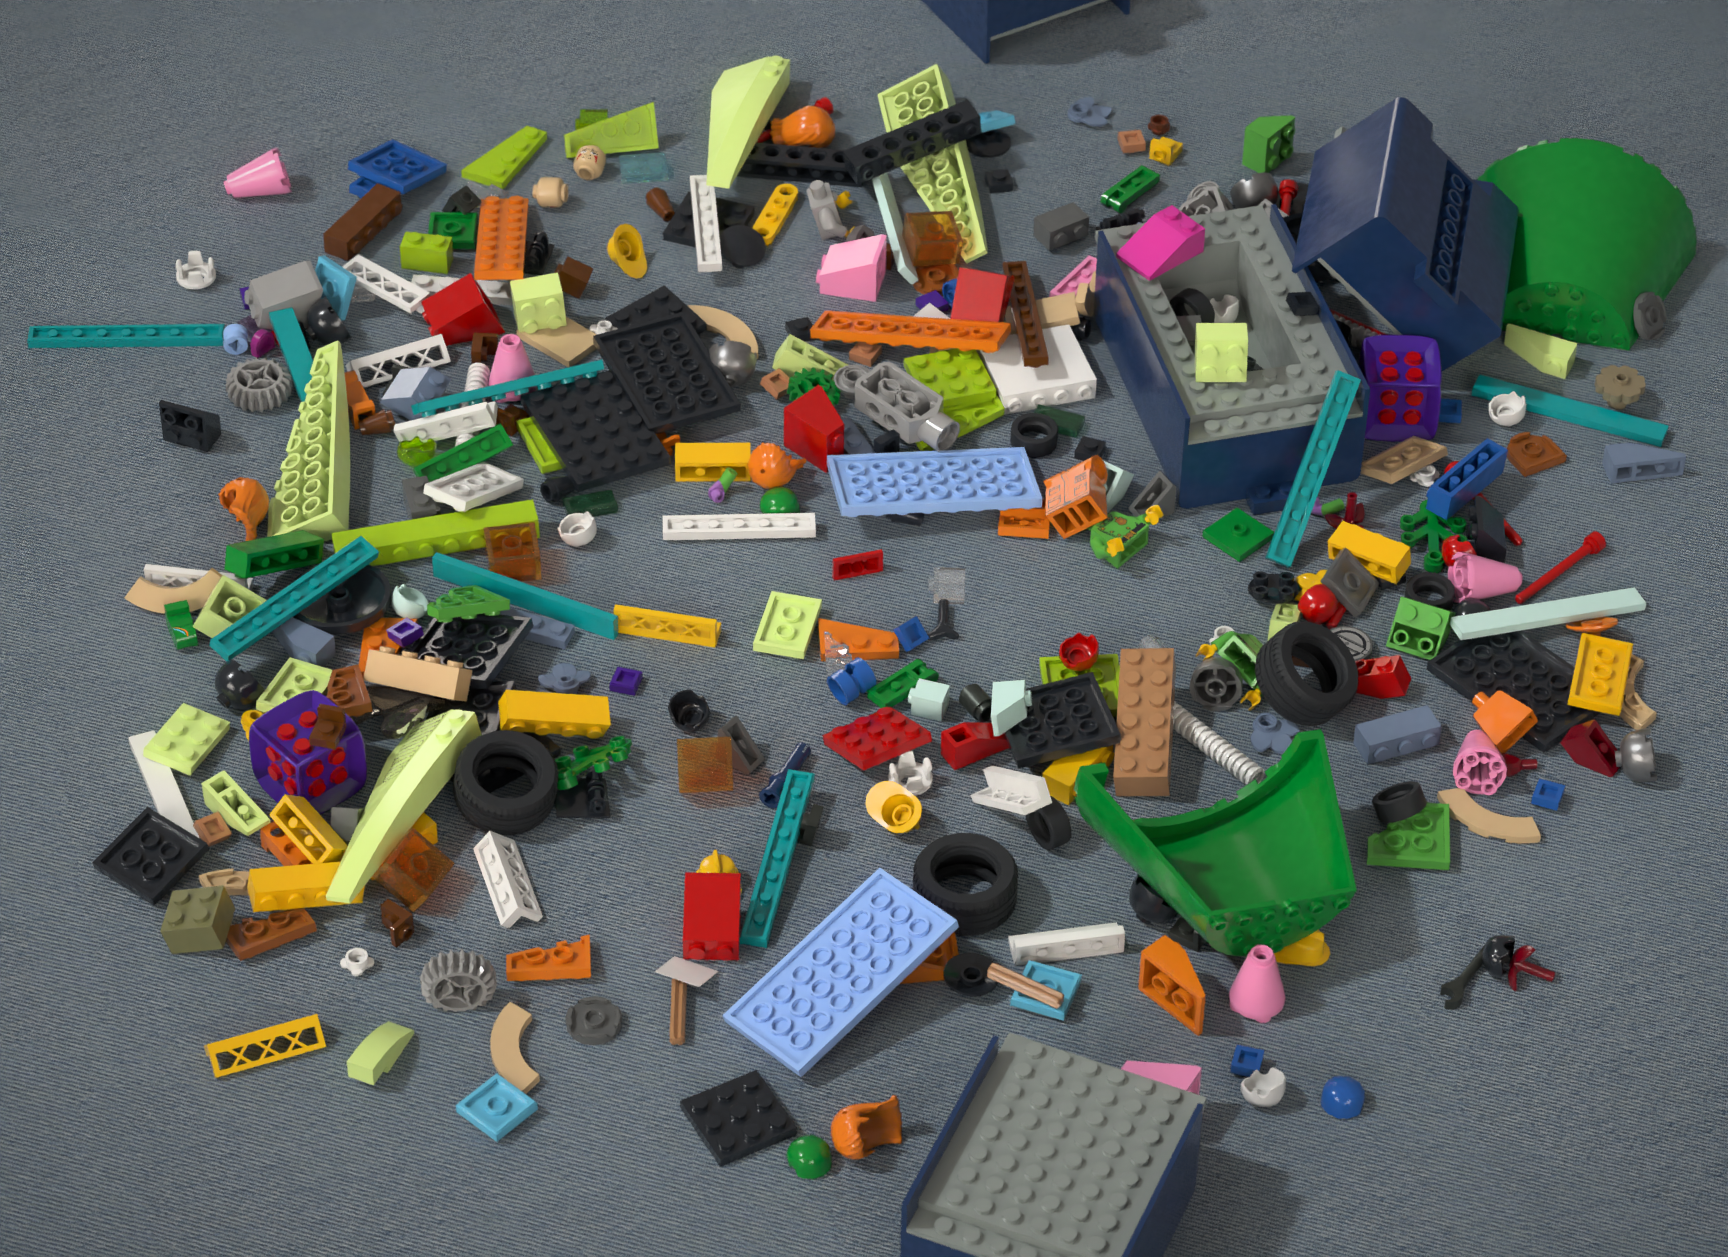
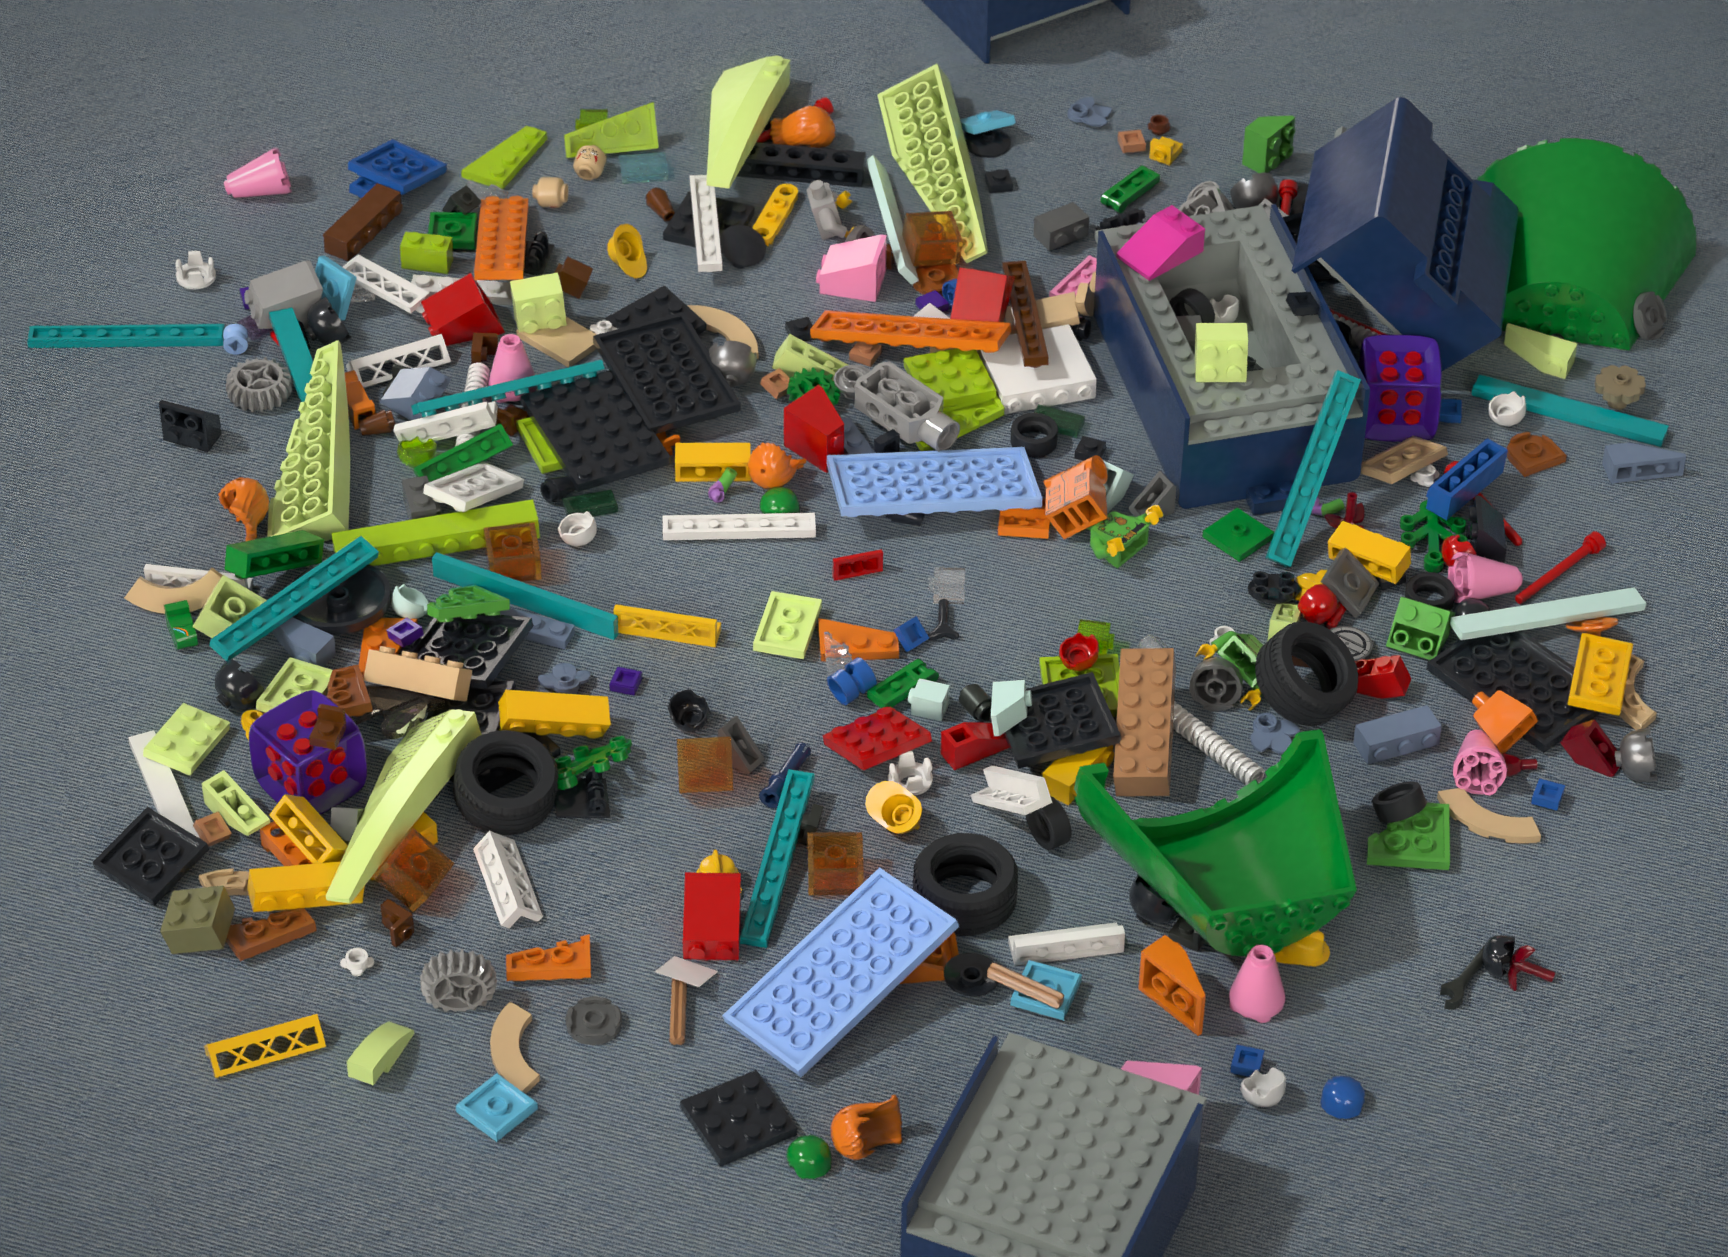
magenta tile [251,329,275,359] -> none
black brick [843,100,982,184] -> none
none -> clear orange brick [807,832,864,895]
none -> clear neon green brick [1077,619,1115,655]

